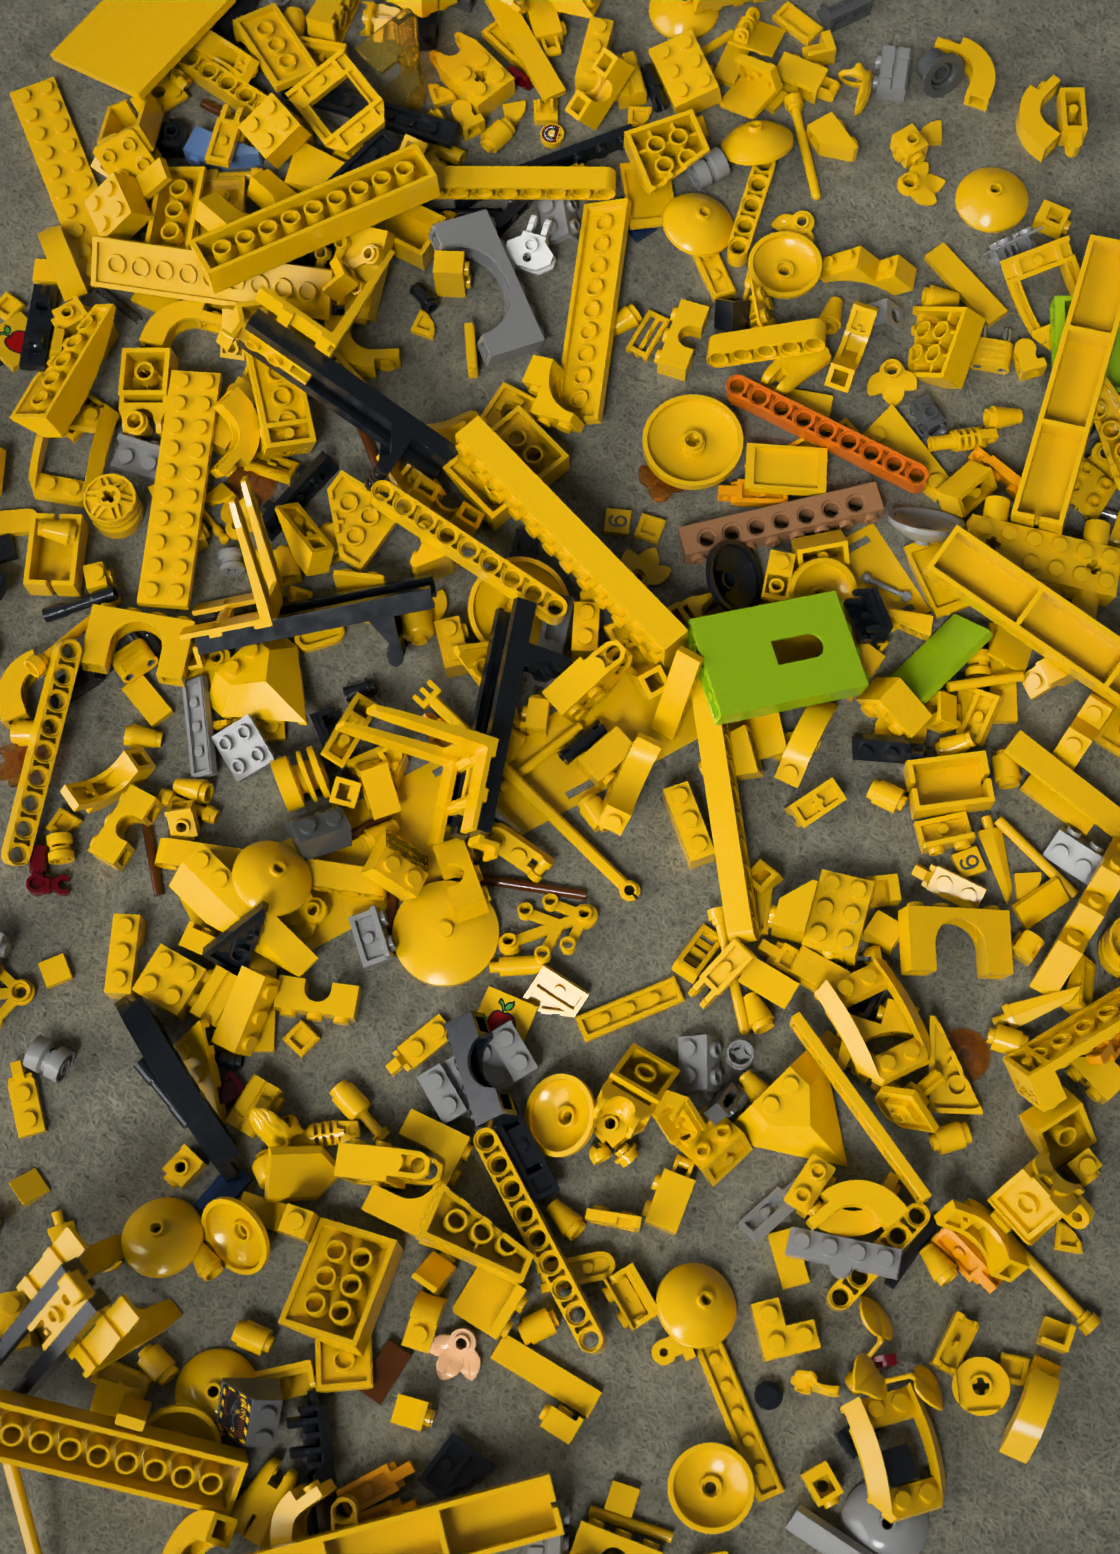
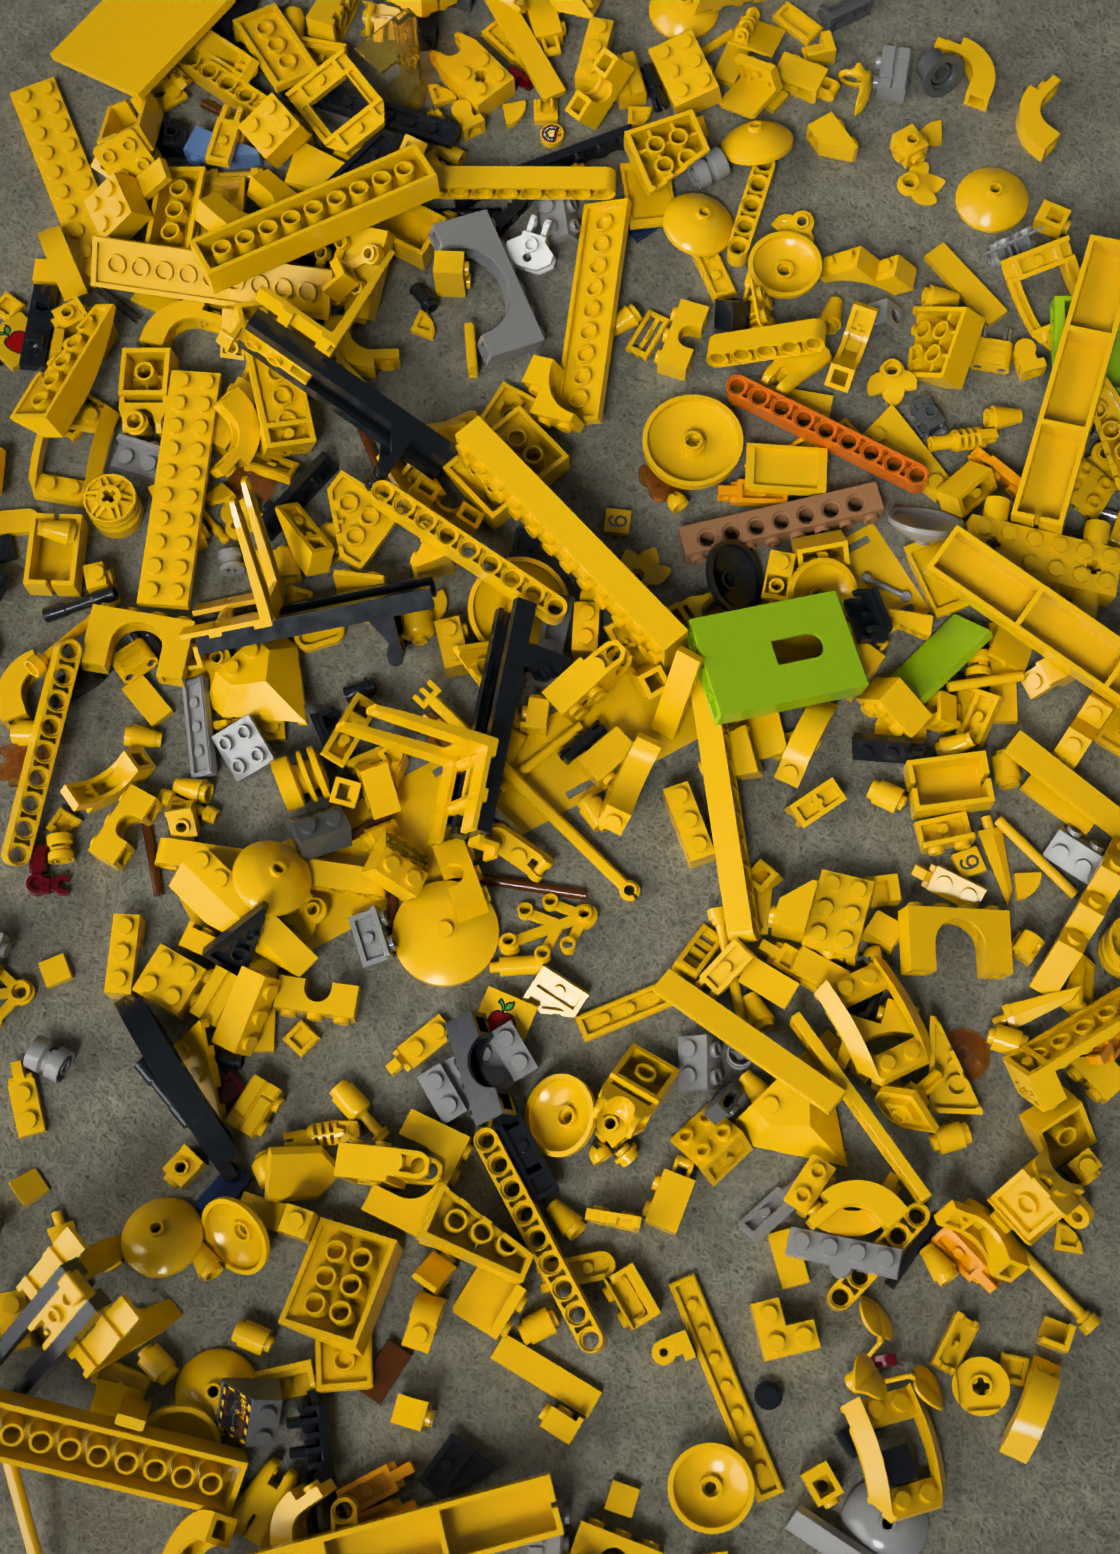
yellow piece [249,1108,303,1147] -> none
light nougat plate [430,1328,481,1381] -> none
yellow brick [480,118,515,154] -> none
yellow bar [587,1505,674,1543] -> none
yellow tile [634,513,666,545] -> none
yellow hinge [651,1090,707,1148] -> none
yellow dish [656,1263,737,1349] -> none
yellow piece [783,93,821,200] -> none
yellow plate [790,1370,840,1397] -> none
yellow tile [1011,877,1070,929] -> none
yellow brick [1055,87,1088,158] -> none
none -> yellow tile [652,969,846,1115]
none -> yellow hinge [667,492,689,514]

